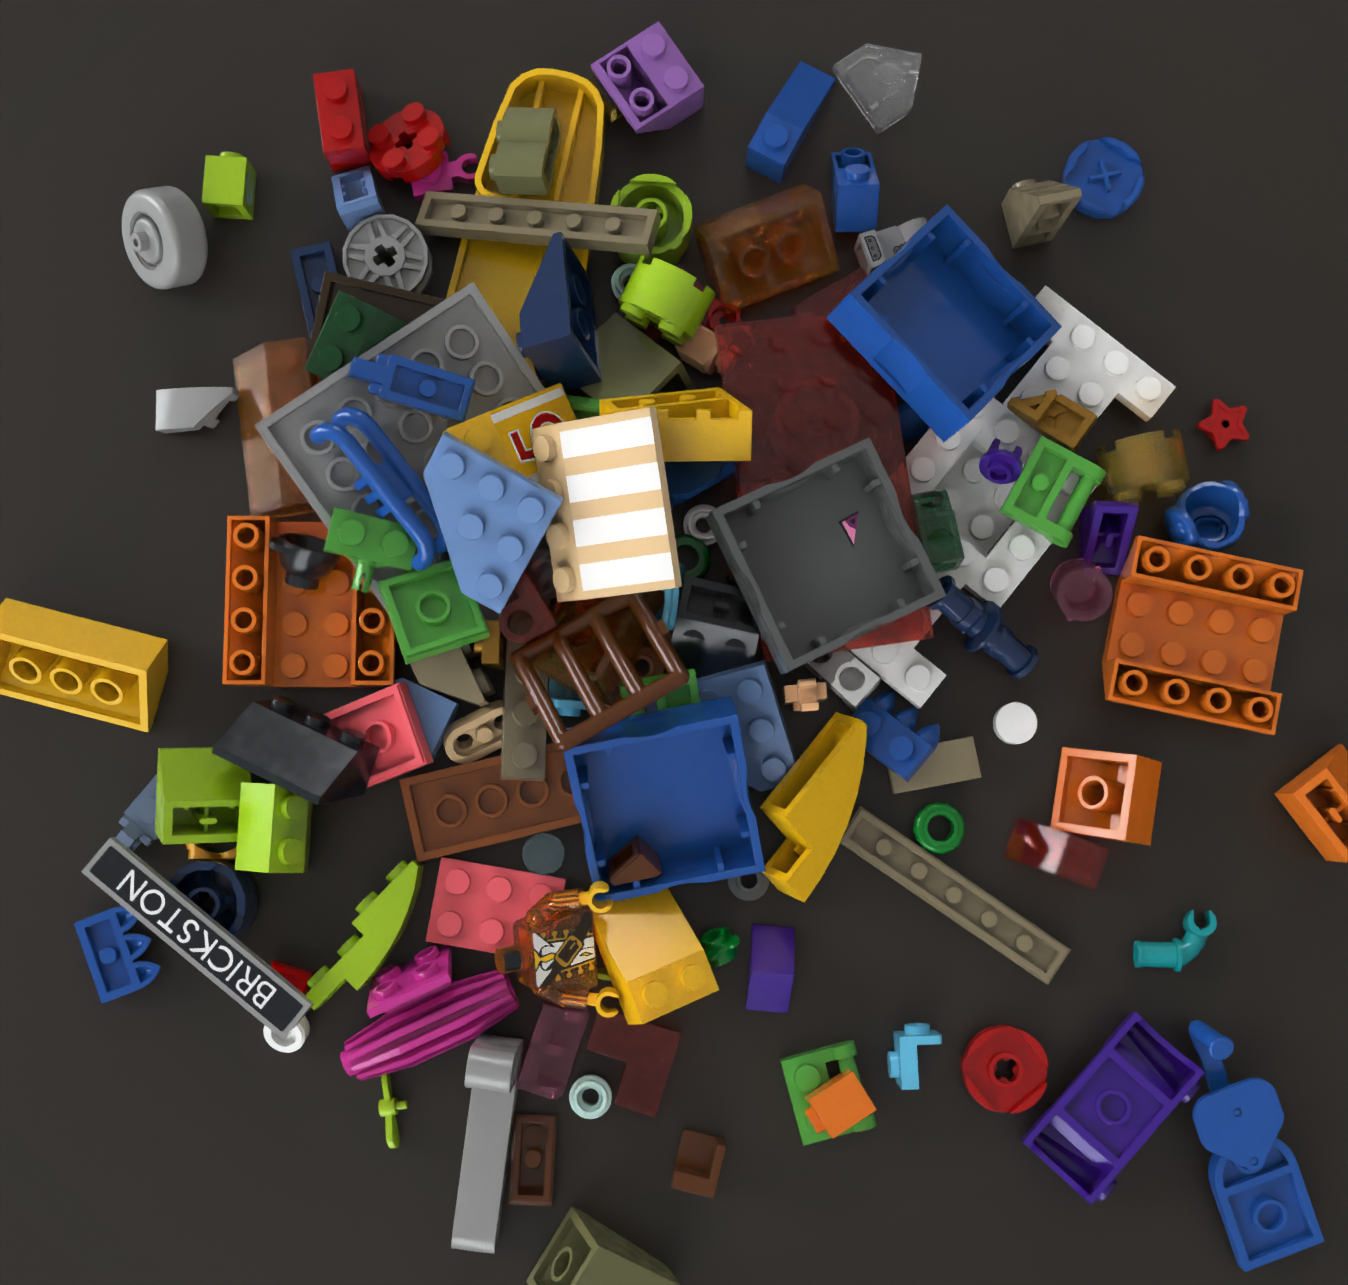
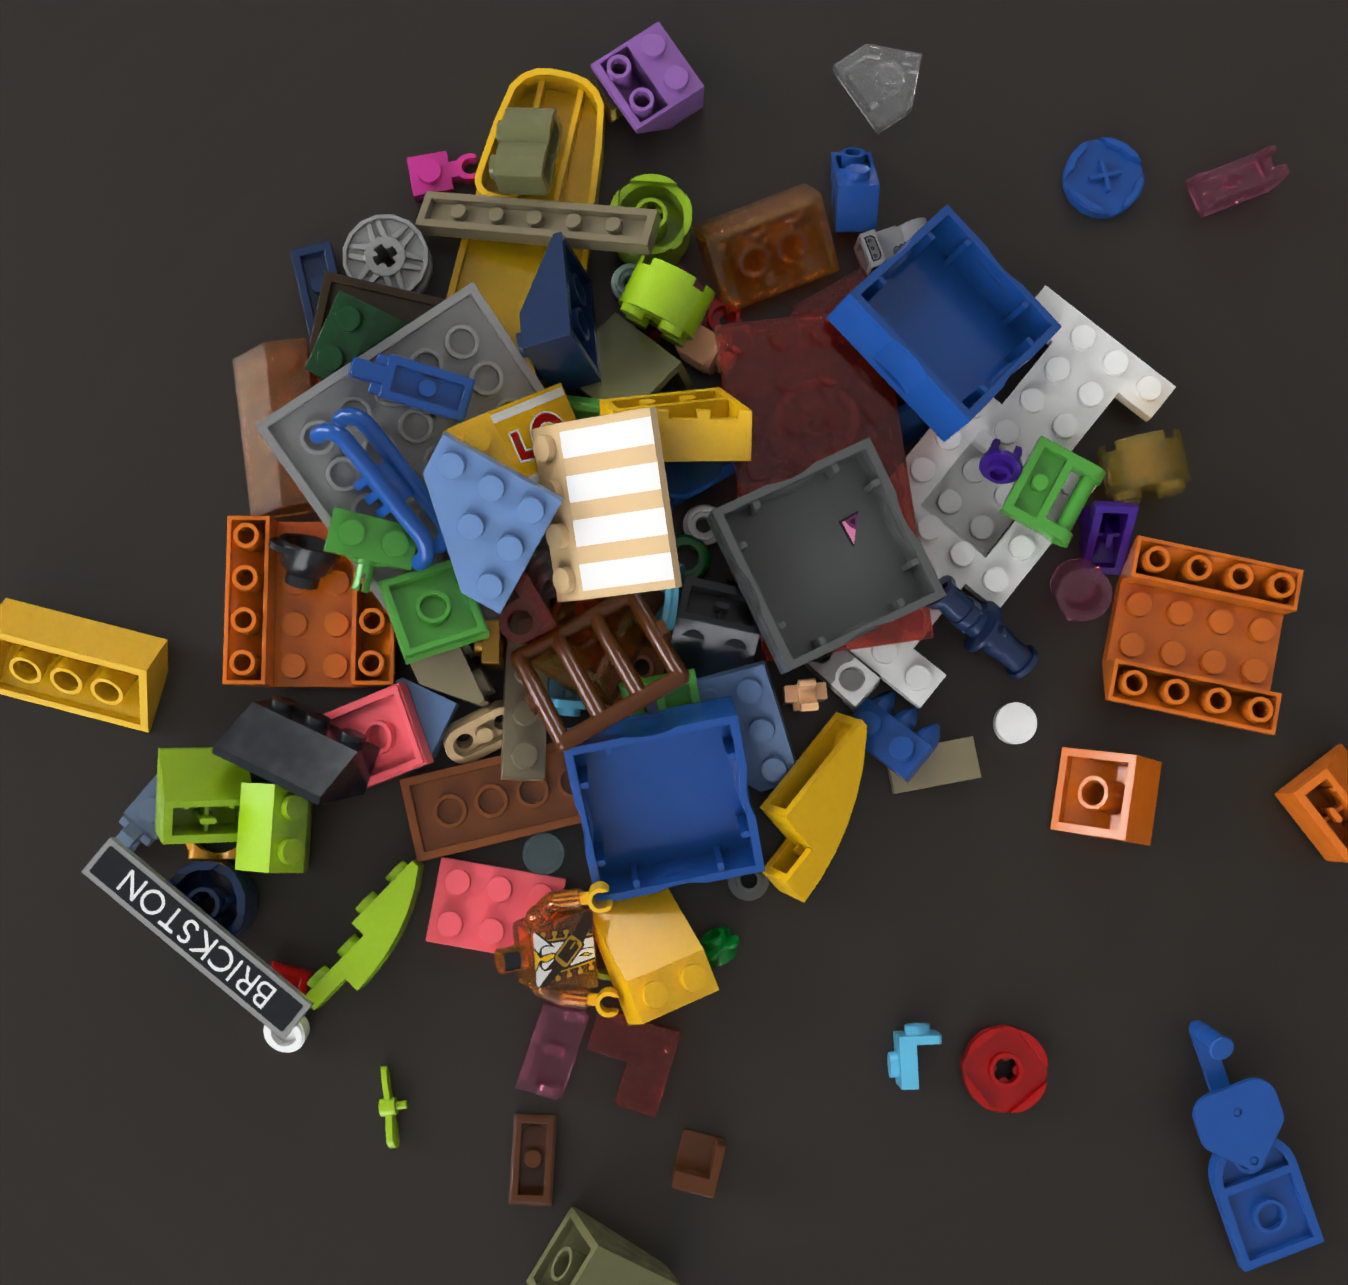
blue plate [74,906,161,1004] -> none
light grey wheel [122,186,208,290] -> none
light grey slope [155,387,240,434] -> none
lime brick [202,151,257,220] -> none
red brick [313,68,373,172] -> none
medium blue slope [331,165,386,233] -> none
dark pink plate [340,945,520,1081] -> none
red plate [367,102,450,183] -> none
light grey beam [451,1034,524,1254] -> none
light aqua plate [569,1074,612,1119] -> none
reddish brown slope [608,835,662,886] -> none
blue slope [745,61,836,184] -> none
dark purple slope [745,924,794,1013] -> none
bright green plate [780,1040,877,1146] -> none
orange brick [804,1069,877,1139] -> none
dark tan tile [840,806,1071,985] -> none
clear green leg [909,488,965,573] -> none
green piece [913,802,965,854] -> none
dark tan slope [1001,179,1082,249] -> none
clear red slope [1004,818,1110,890] -> none
pearl gold slope [1007,389,1097,453] -> none
dark purple piece [1020,1012,1205,1205] -> none
teal piece [1133,910,1217,972] -> none
blue hair [1164,480,1250,553] -> none
red plate [1197,399,1250,451] -> none
none -> clear pink hinge [1185,145,1290,218]

